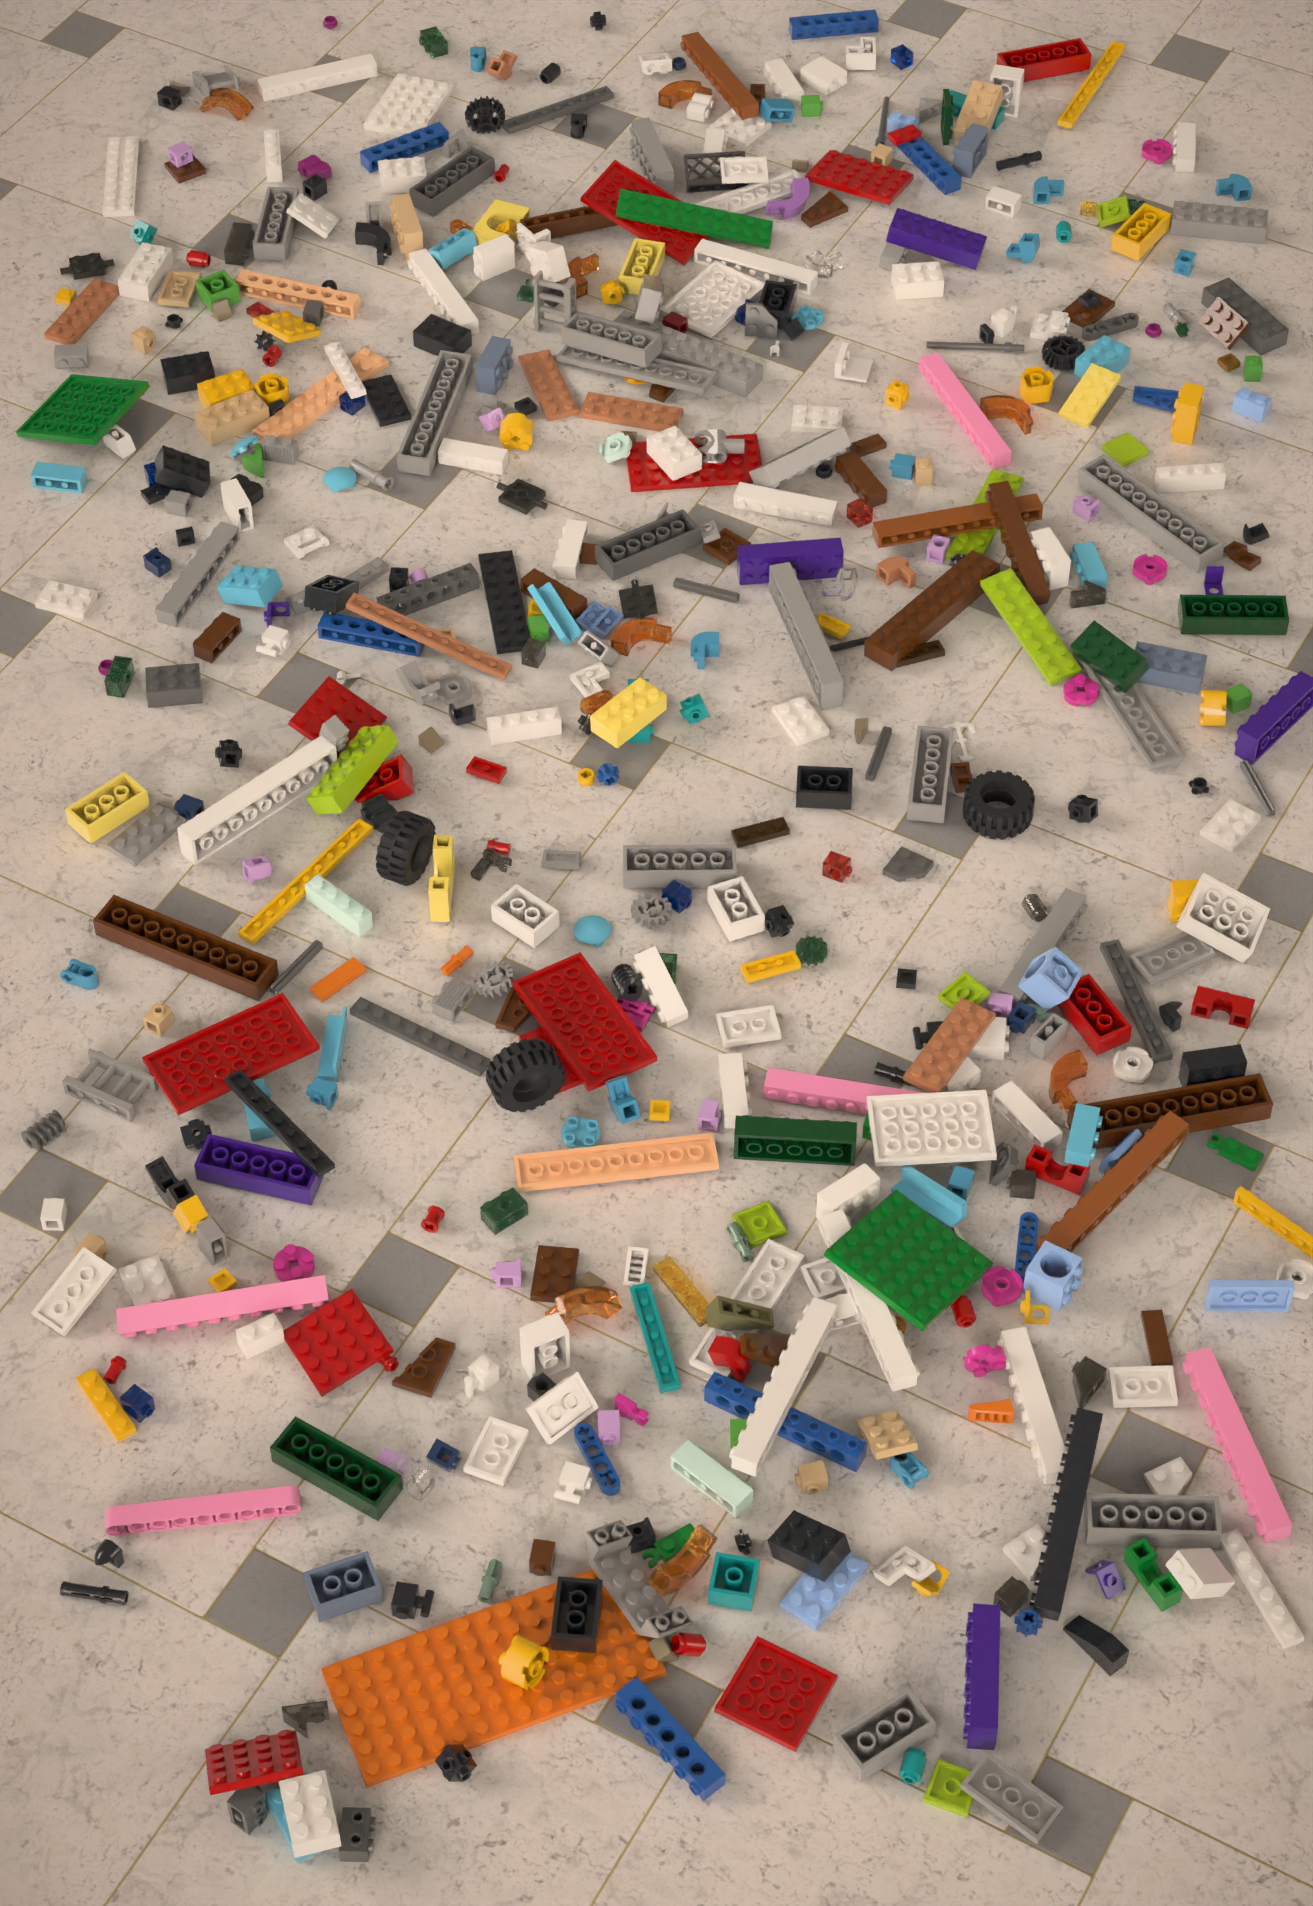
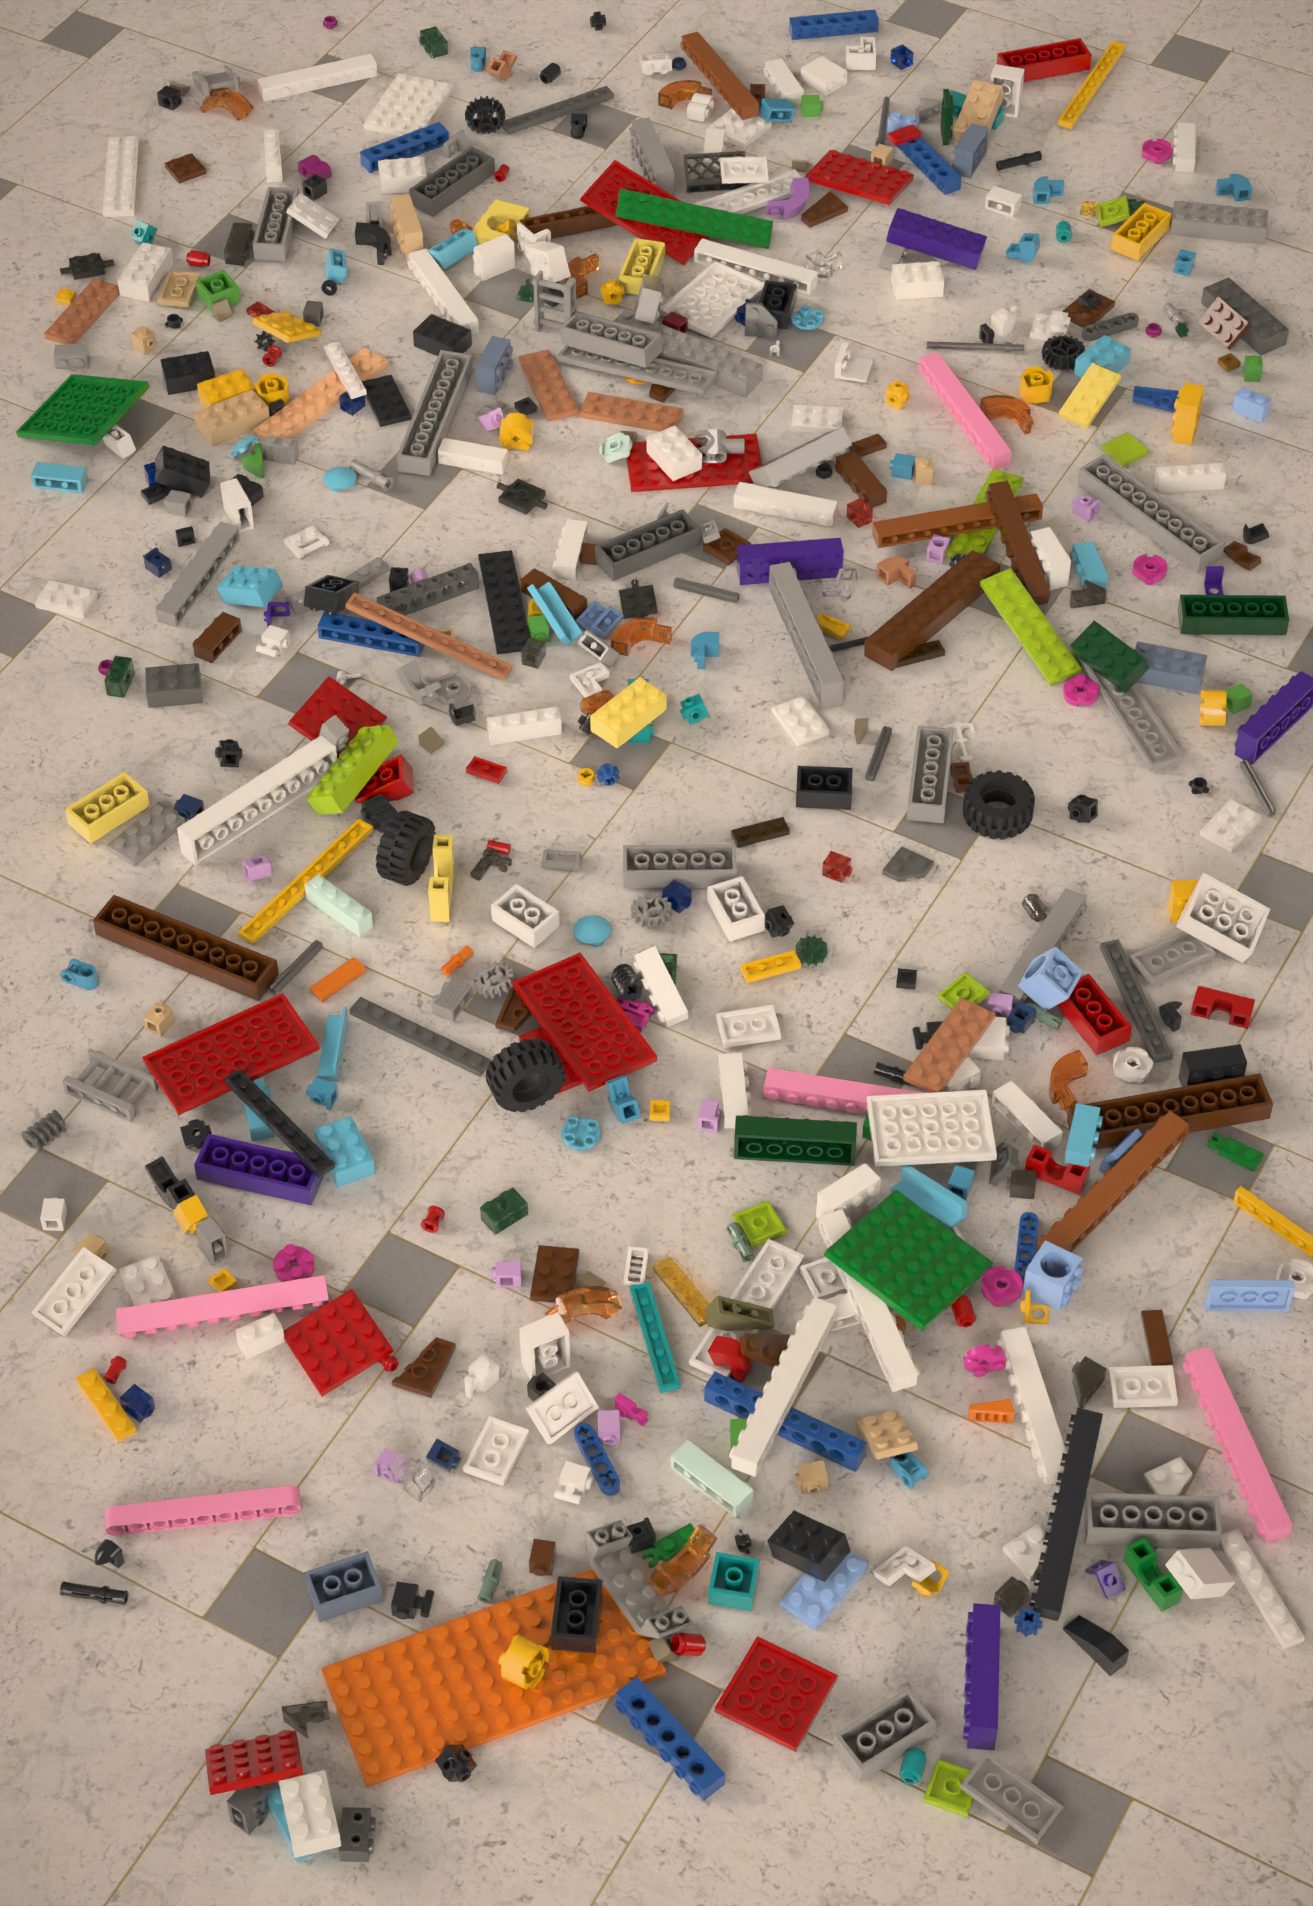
lavender brick [168,141,193,168] -> none
light nougat brick [235,269,361,319] -> none
dark green brick [270,1416,403,1521] -> none
light nougat plate [513,1133,719,1192] -> none
black plate [783,318,805,341] -> none
light grey brick [1029,1013,1069,1059] -> none
none -> medium azure brick [314,1116,375,1188]
none -> medium azure brick [324,248,348,284]

